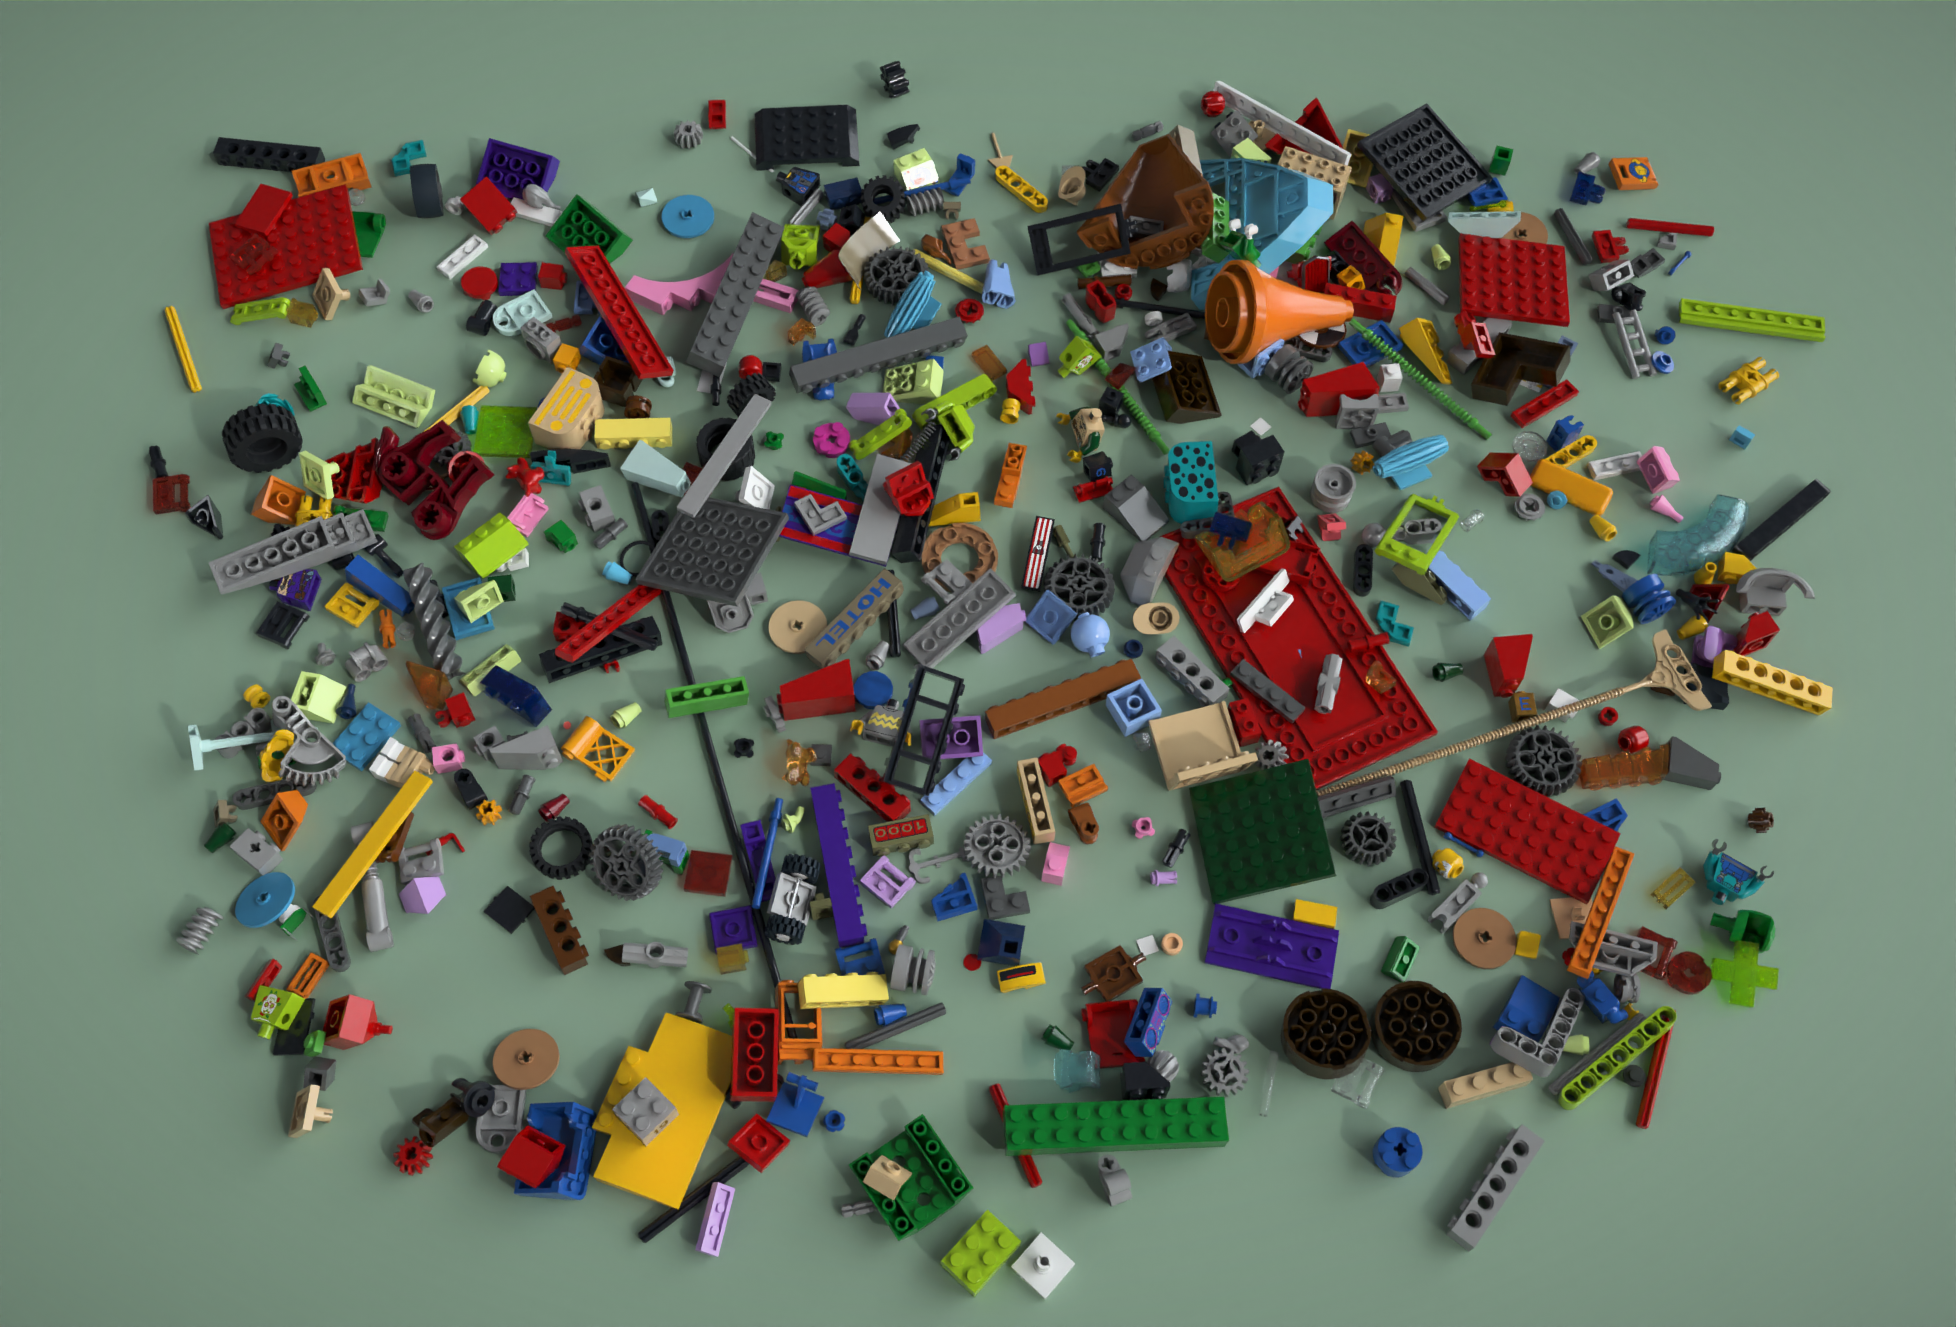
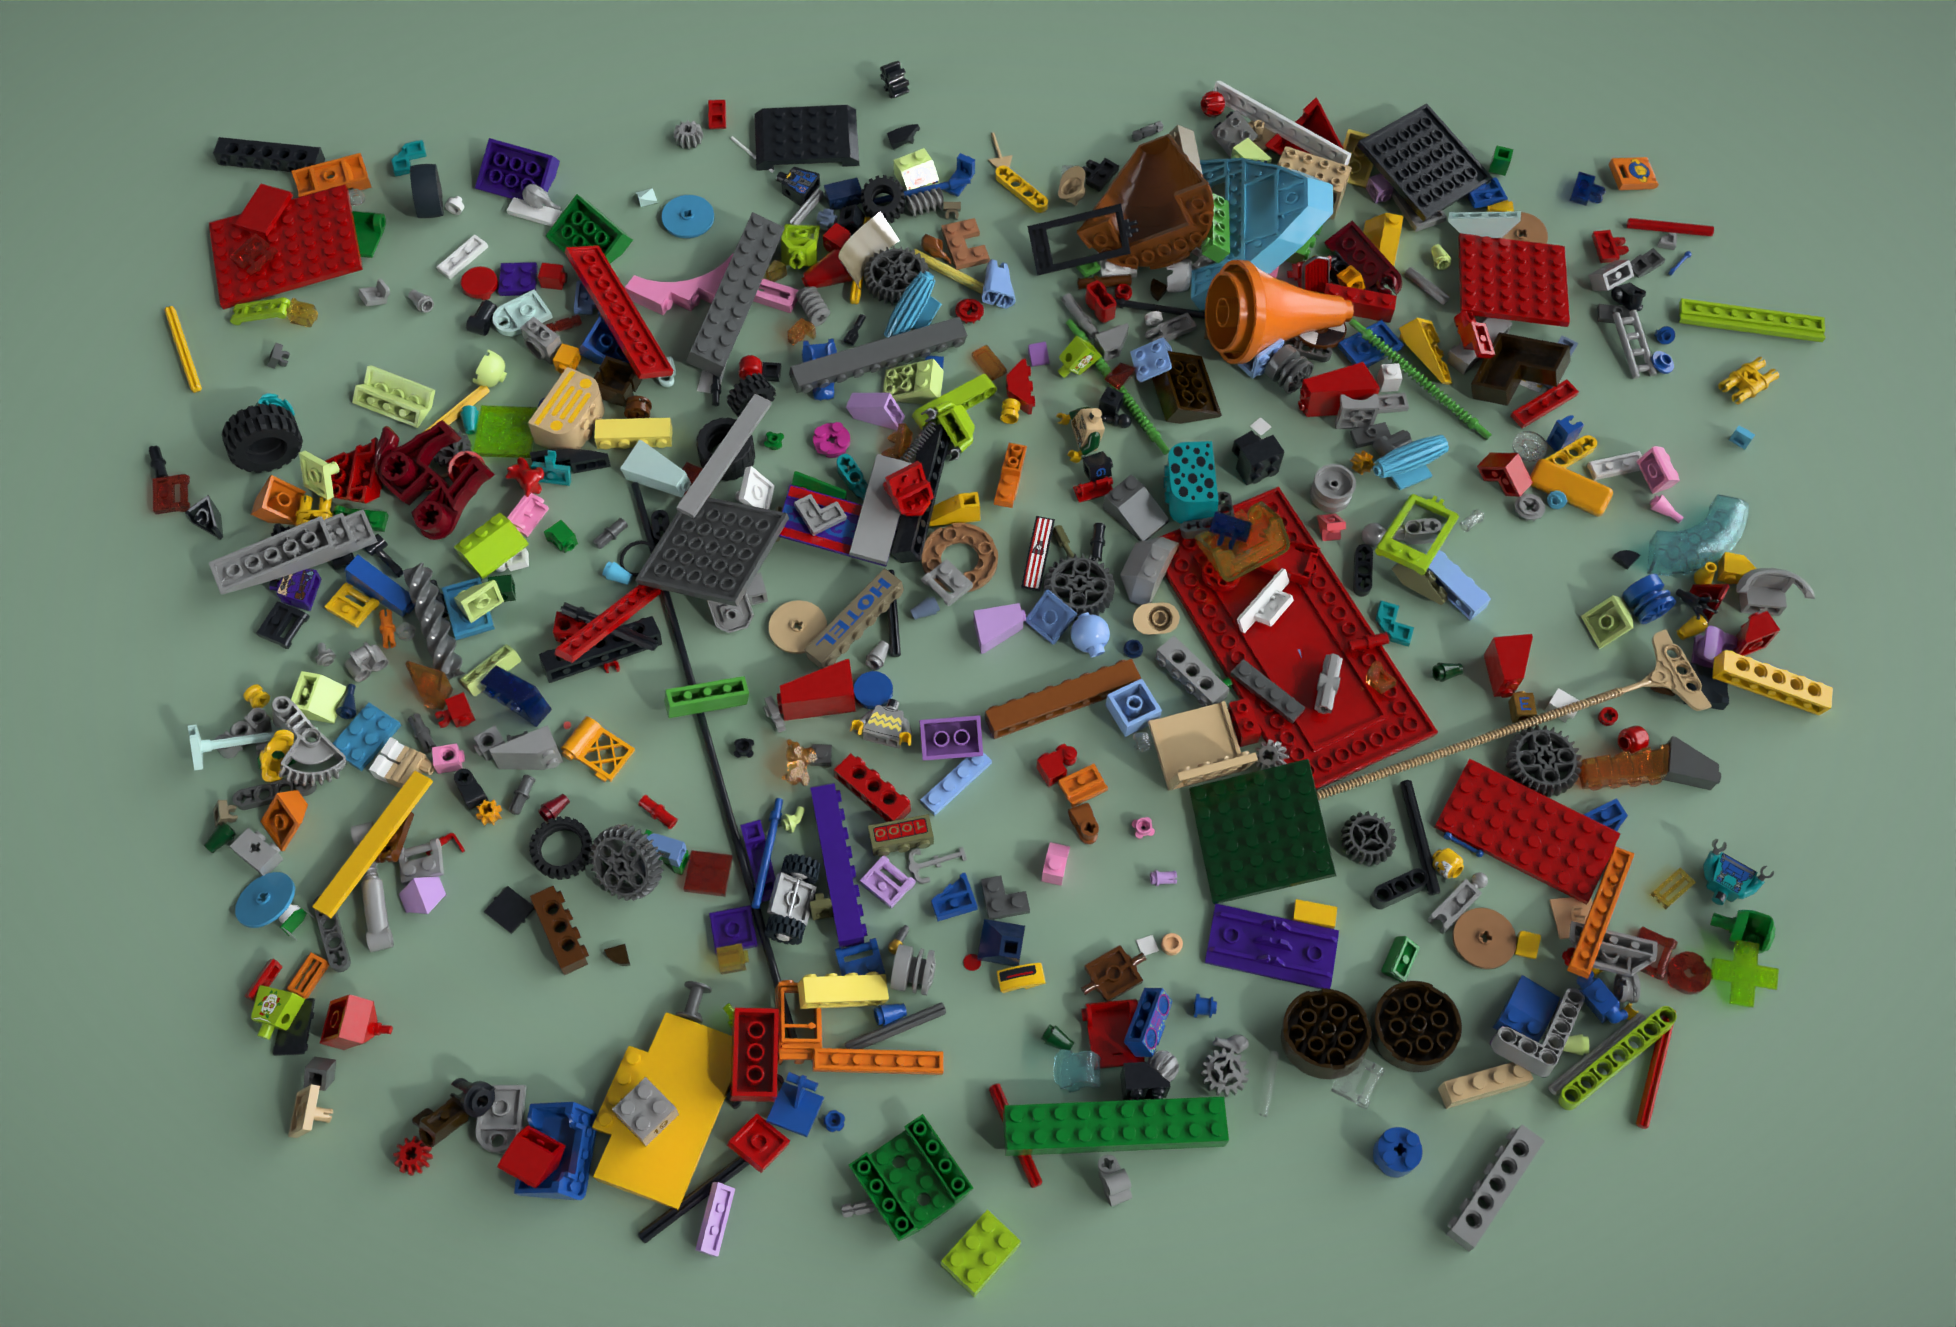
light grey piece [176,907,224,955] -> none
green bracket [294,366,327,412] -> none
bright green plate [304,1030,327,1057] -> none
tan tile [312,268,350,320] -> none
red slope [460,176,518,235] -> none
medium nougat piece [493,1029,560,1090] -> none
light grey brick [578,485,615,532] -> none
yellowish green cone [610,702,642,729] -> none
light grey piece [622,942,688,968] -> none
lime plate [848,408,912,460] -> none
tan piece [863,1155,912,1200] -> none
black window [879,663,965,796] -> none
light grey tile [902,568,1016,668] -> none
light grey gear [964,814,1031,878] -> none
white tile [1011,1232,1075,1300] -> none
tan brick [1016,757,1055,845] -> none
light grey slope [1128,216,1164,238] -> none
black axle [1162,829,1191,868] -> none
green torso [1220,219,1261,268] -> none
tile [1277,516,1303,541] -> none
dark grey plate [1318,775,1396,818] -> none
clear neon green hinge [1469,200,1507,212] -> none
dark grey axle [1554,208,1593,265] -> none
light grey cone [1574,152,1600,176] -> none
yellow cone [1589,514,1617,542] -> none
sand blue piece [1591,560,1638,592] -> none
pearl dark grey plate [1623,1065,1646,1087] -> none
black beam [1731,478,1831,561] -> none
reddish brown gear [1748,807,1774,833] -> none

